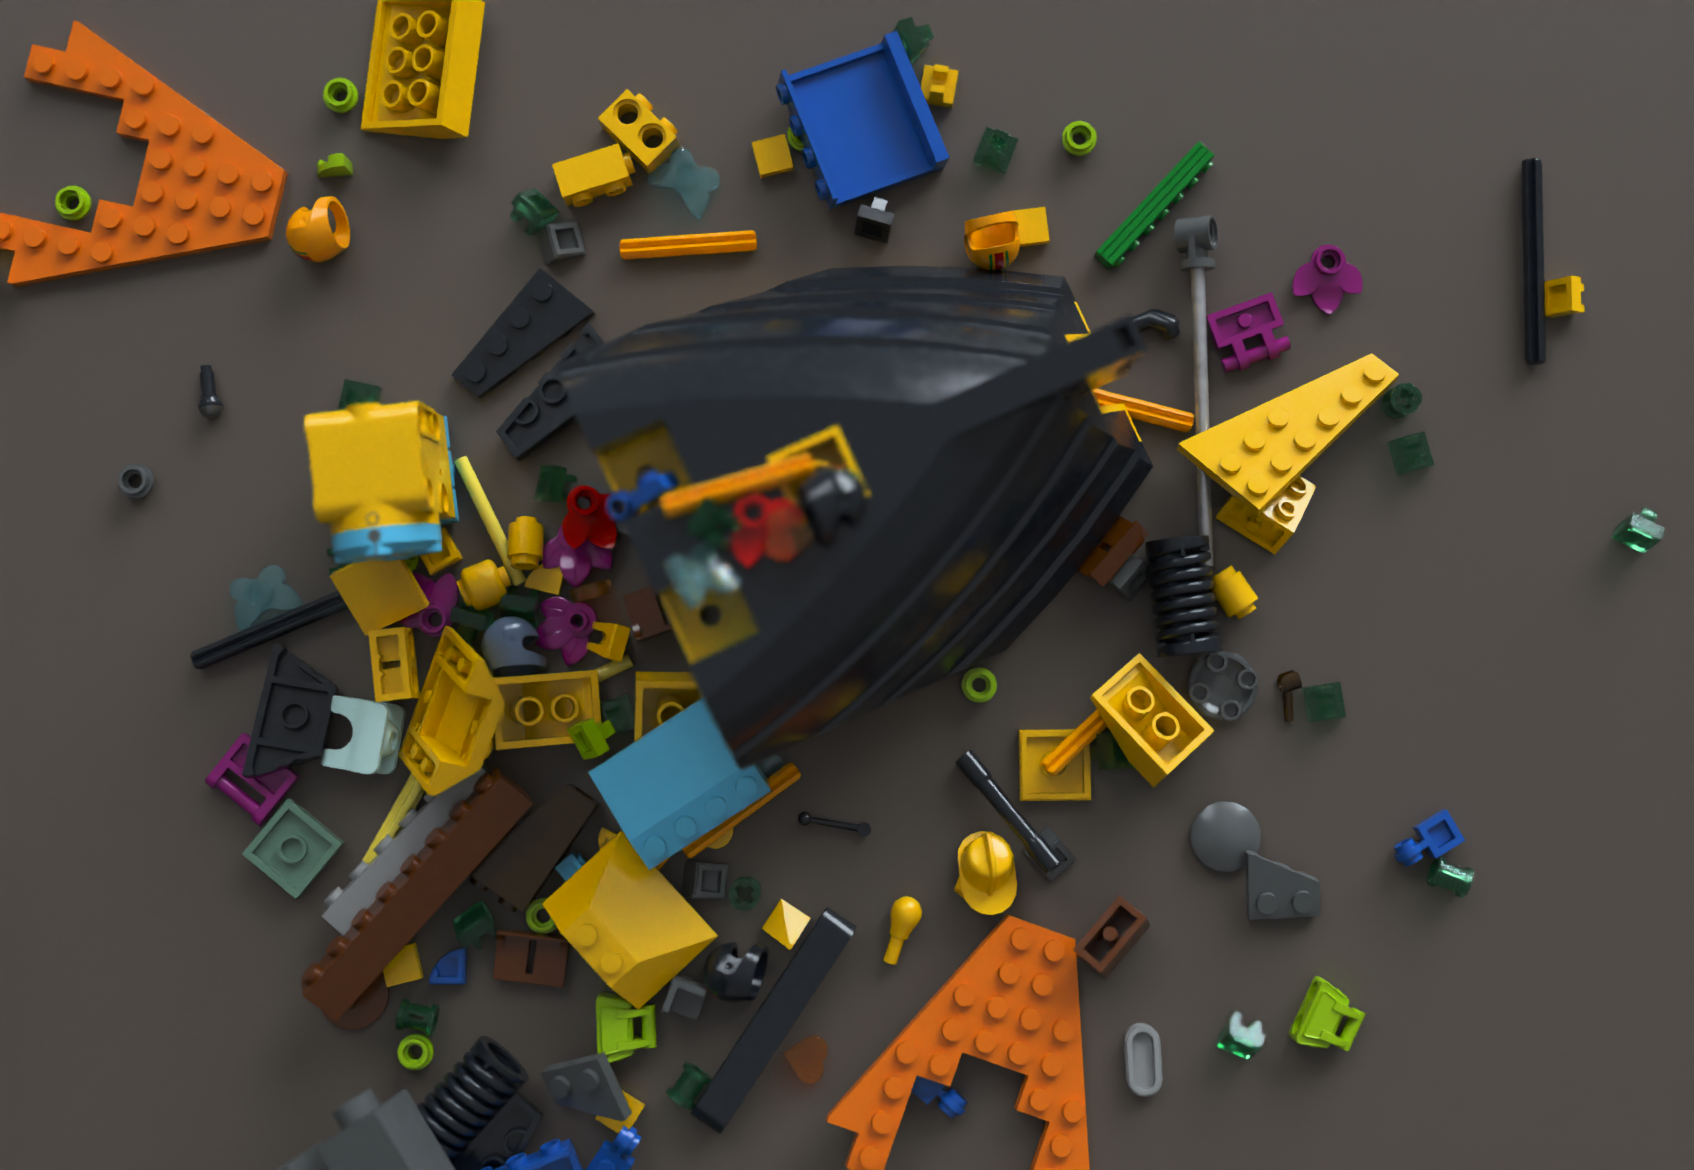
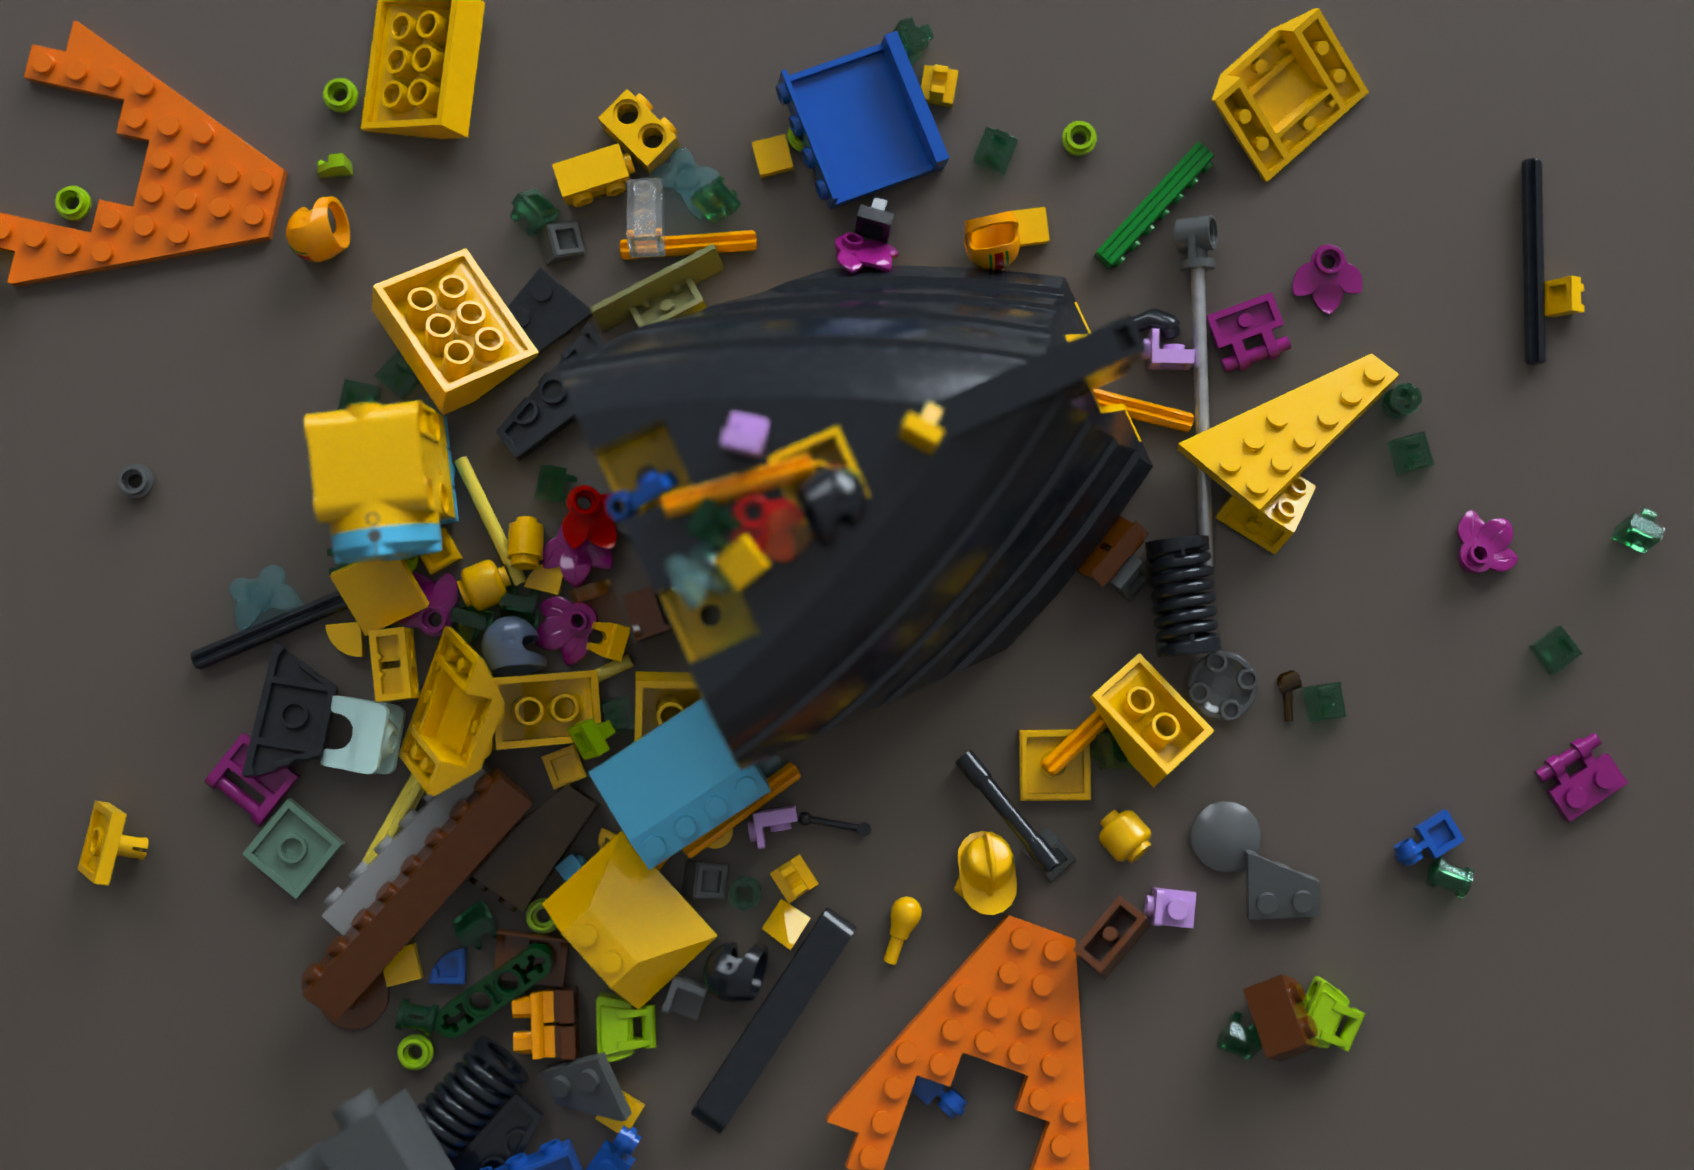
black piece [198,365,224,418] -> none
clear green bush [666,1061,712,1110] -> none
clear orange tile [784,1035,828,1083] -> none
lime plate [961,667,997,703] -> none
light grey tile [1123,1023,1163,1097] -> none
yellow brick [1210,565,1258,620] -> none
none -> yellow tile [77,800,149,886]
none -> yellow tile [325,622,365,657]
none -> yellow slope [372,248,538,415]
none -> clear green tile [375,350,420,400]
none -> dark green beam [435,943,555,1038]
none -> hips [512,985,580,1059]
none -> yellow tile [541,744,588,790]
none -> olive bracket [590,244,725,332]
none -> clear brick [627,177,666,258]
none -> clear green tile [690,176,741,224]
none -> yellow tile [714,534,771,591]
none -> lavender bracket [720,411,769,458]
none -> lavender bracket [747,805,798,849]
none -> yellow tile [770,854,819,903]
none -> magenta plate [834,233,899,273]
none -> yellow tile [897,402,944,456]
none -> yellow head [1098,810,1152,863]
none -> lavender bracket [1141,328,1195,370]
none -> lavender bracket [1144,887,1197,928]
none -> yellow slope [1211,8,1369,182]
none -> reddish brown brick [1243,974,1318,1062]
none -> magenta plate [1457,510,1518,574]
none -> clear green tile [1529,625,1583,675]
none -> magenta plate [1534,733,1628,822]

